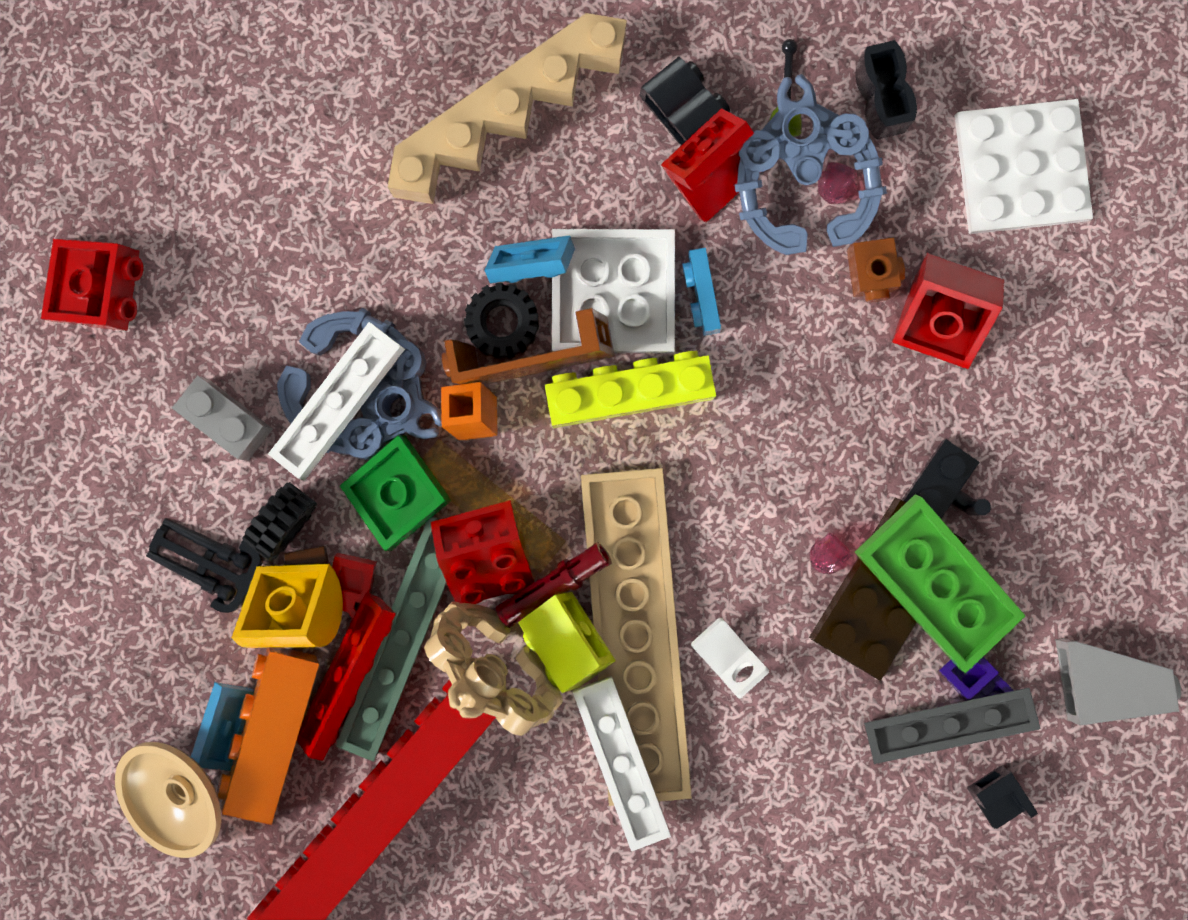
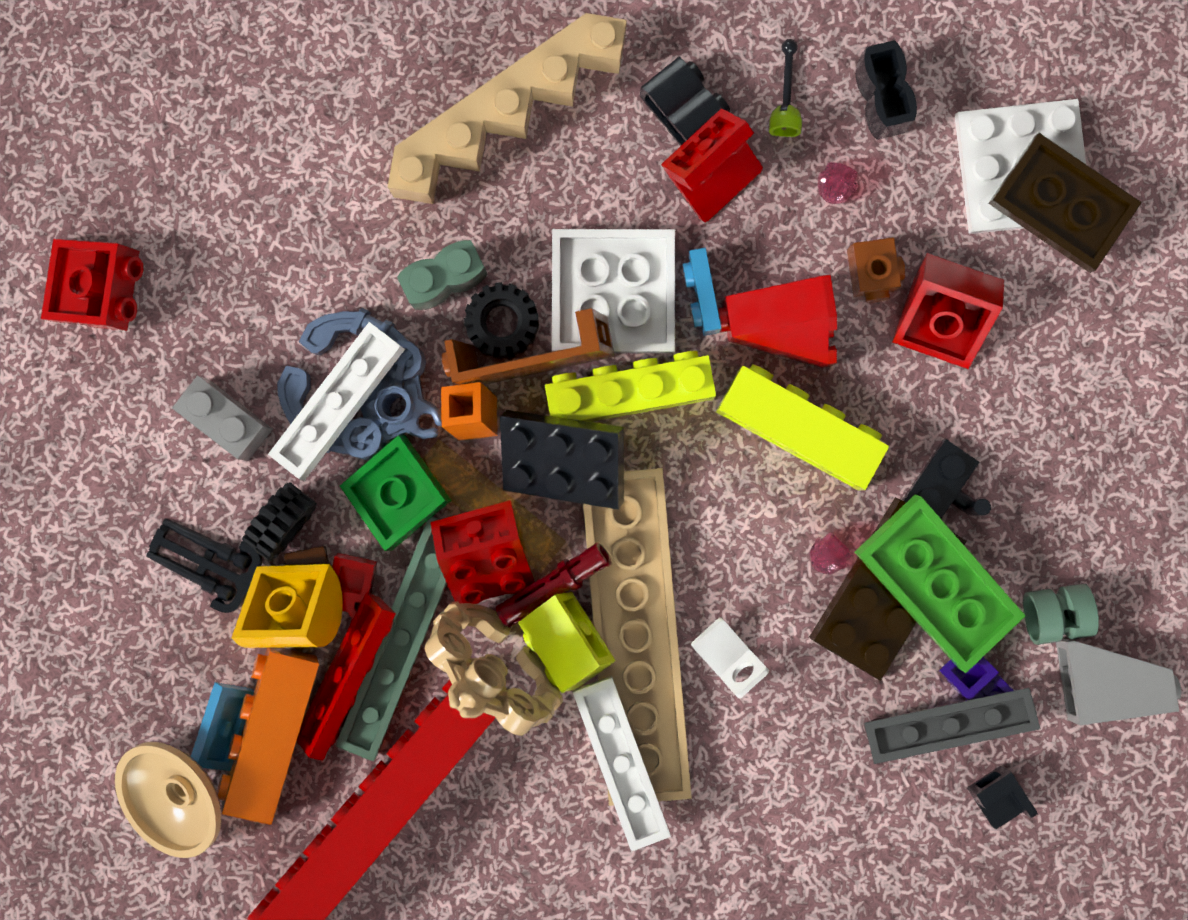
dark azure plate [484,235,575,283] -> none
sand blue piece [735,74,887,255] -> none
none -> sand green brick [397,240,488,310]
none -> black plate [500,410,624,510]
none -> neon yellow brick [716,364,889,491]
none -> red slope [717,274,837,368]
none -> dark brown plate [988,133,1142,273]
none -> sand green wheel [1023,583,1099,645]

